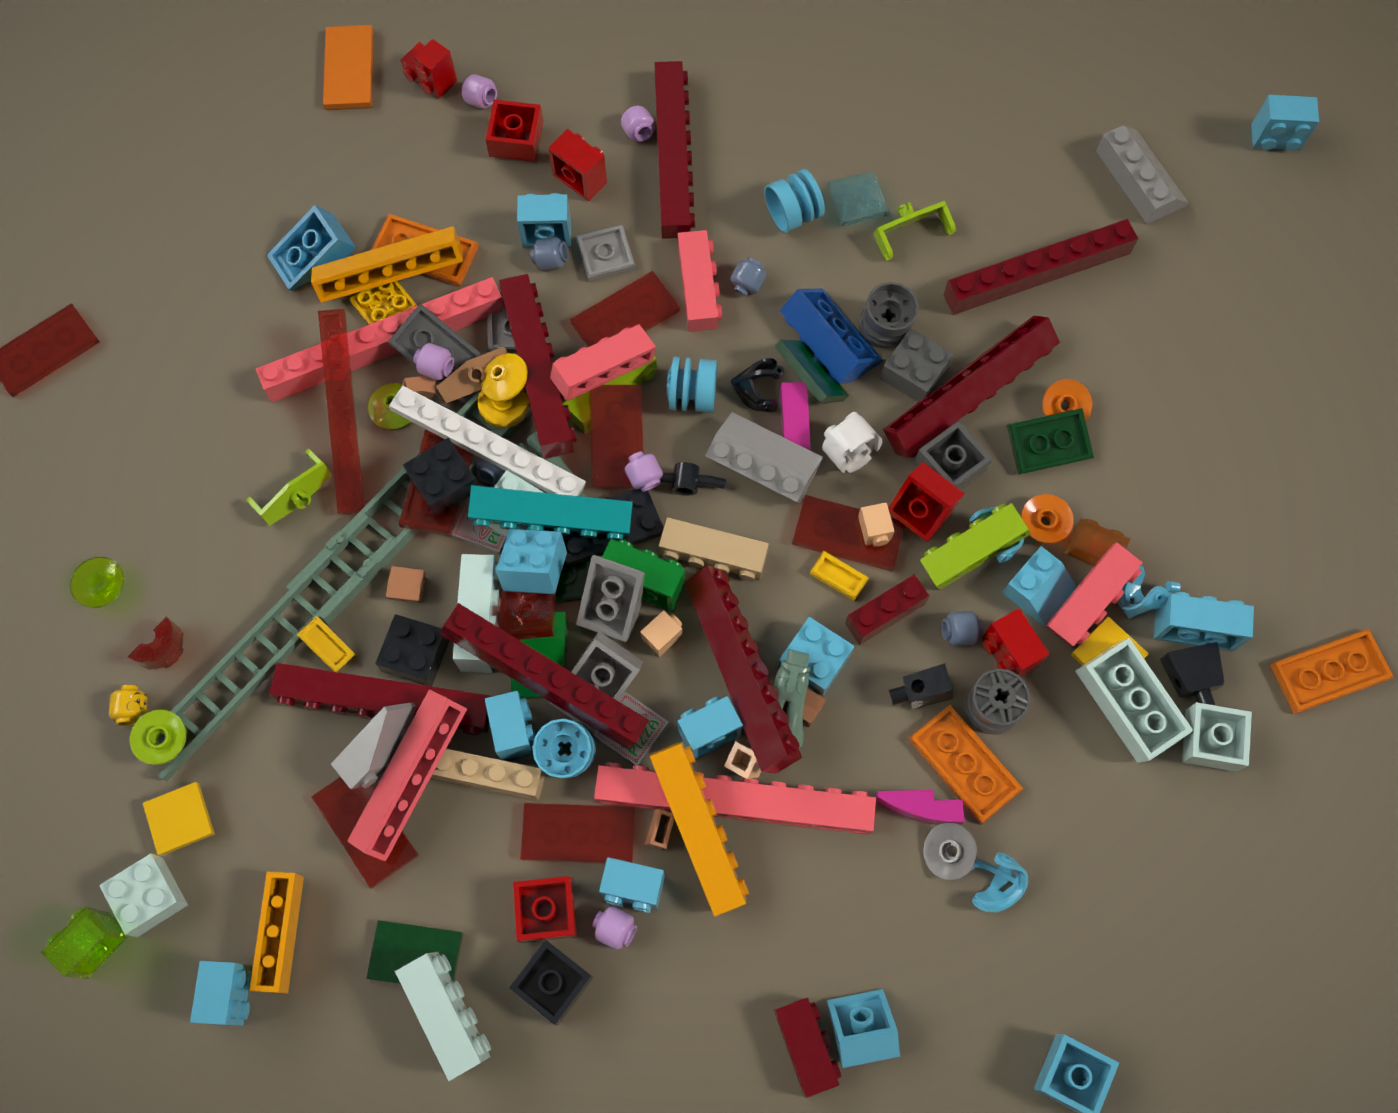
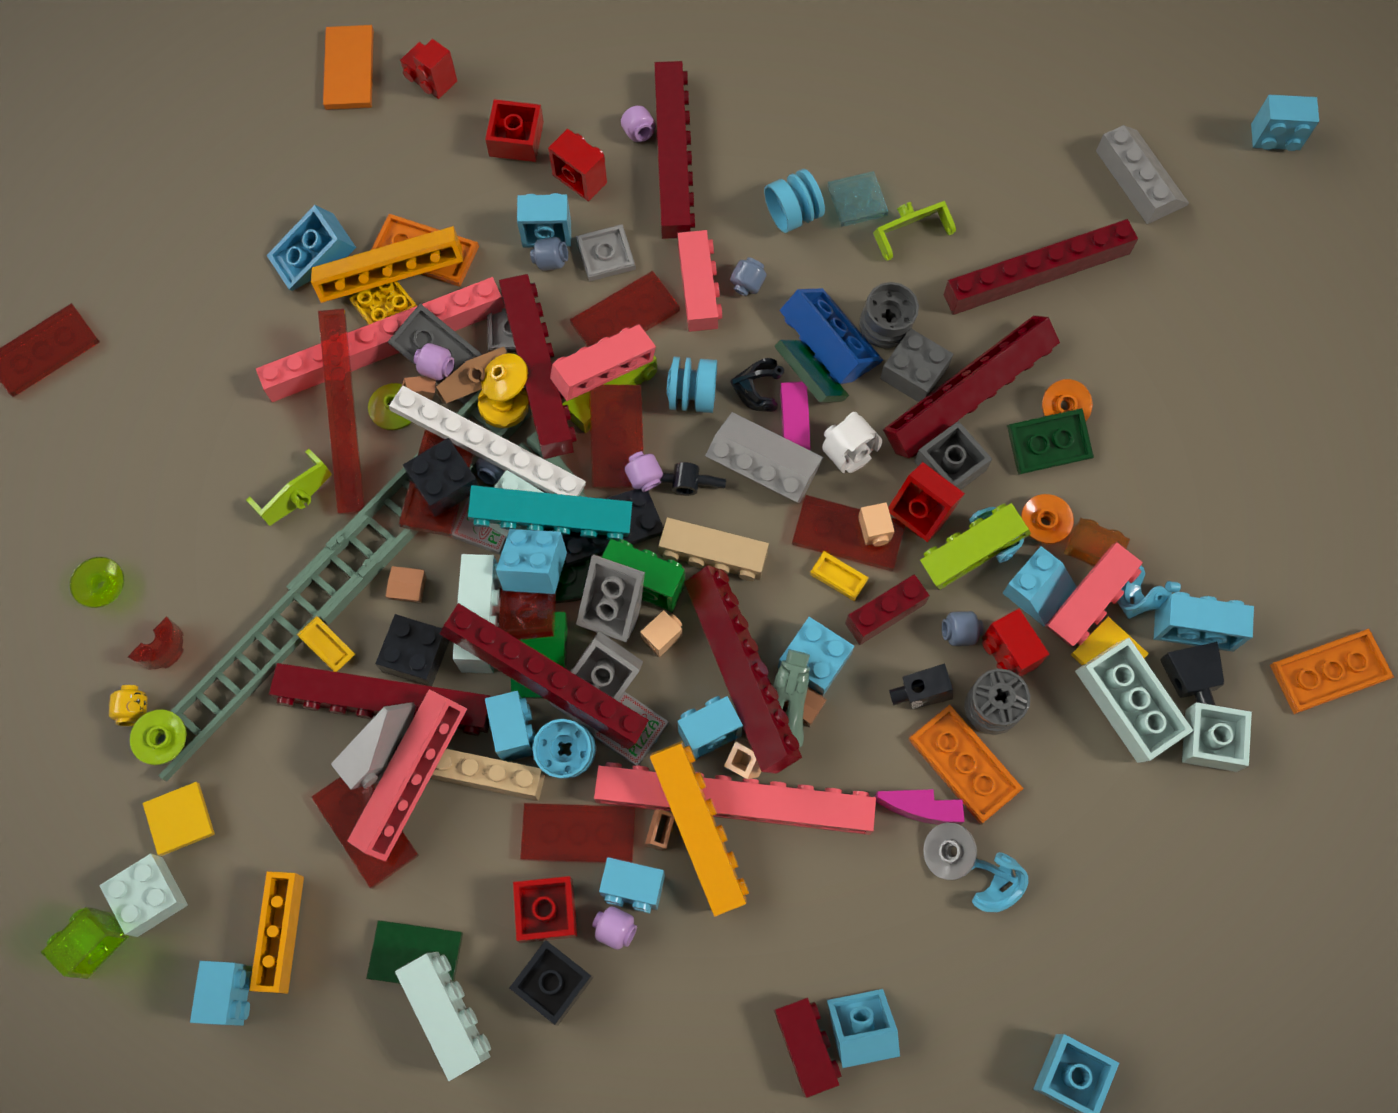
lavender head [461,74,497,109] -> none

